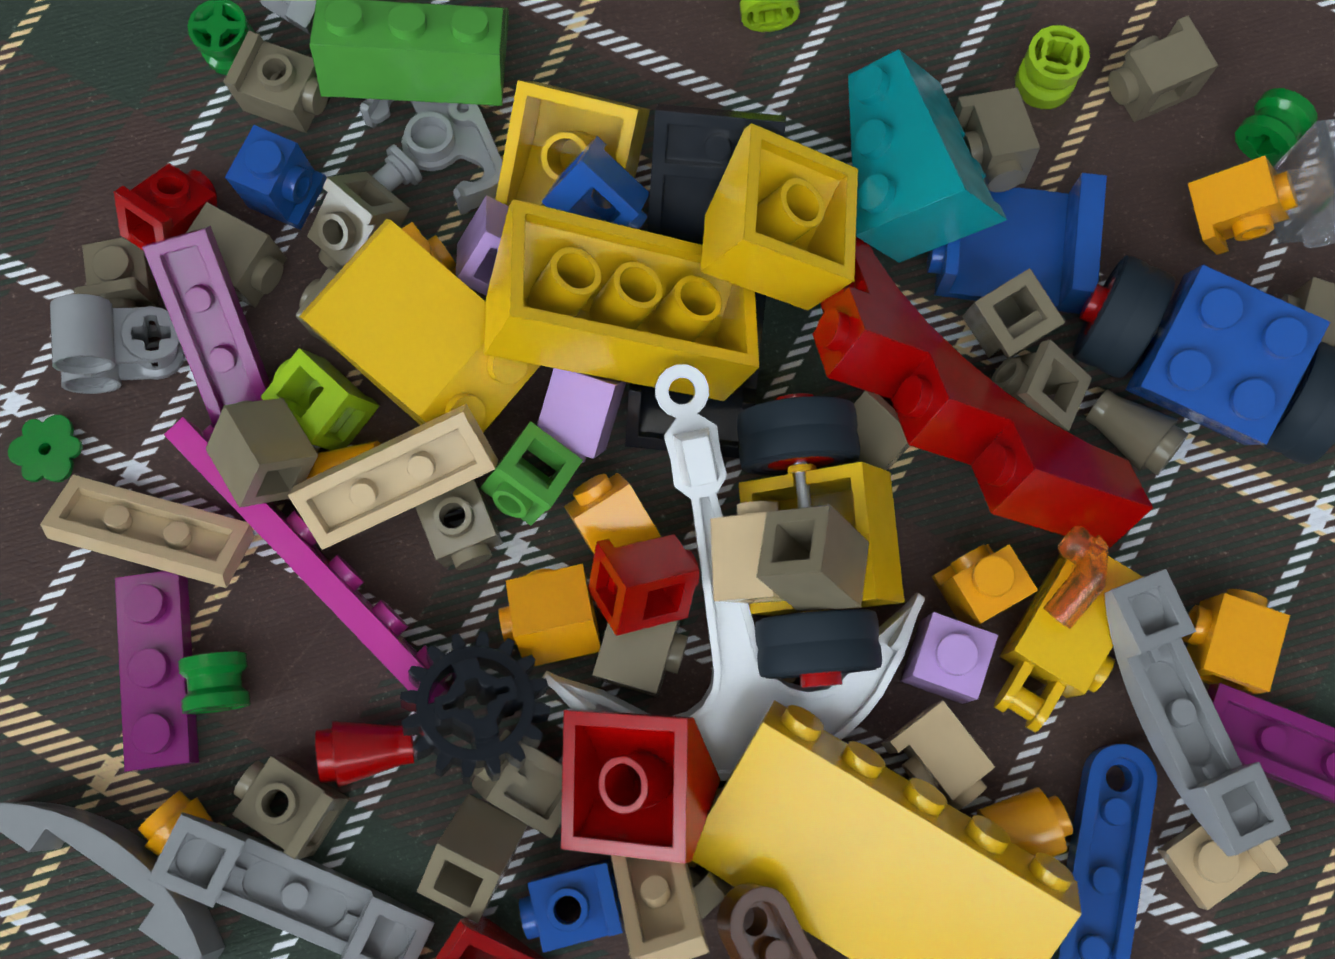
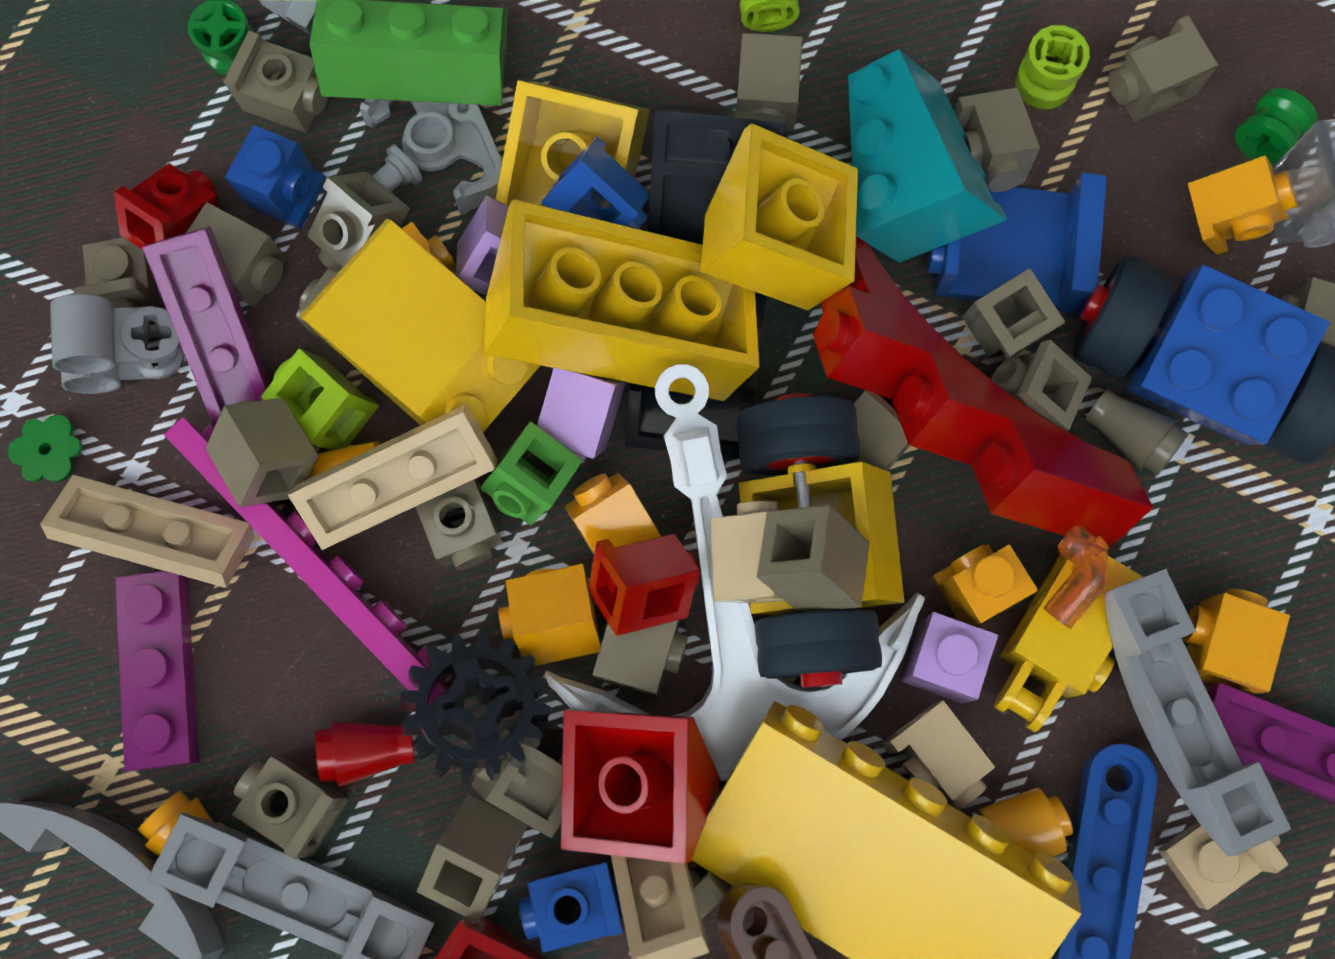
green wheel [178,651,251,714] -> none
none -> dark tan brick [736,33,803,132]

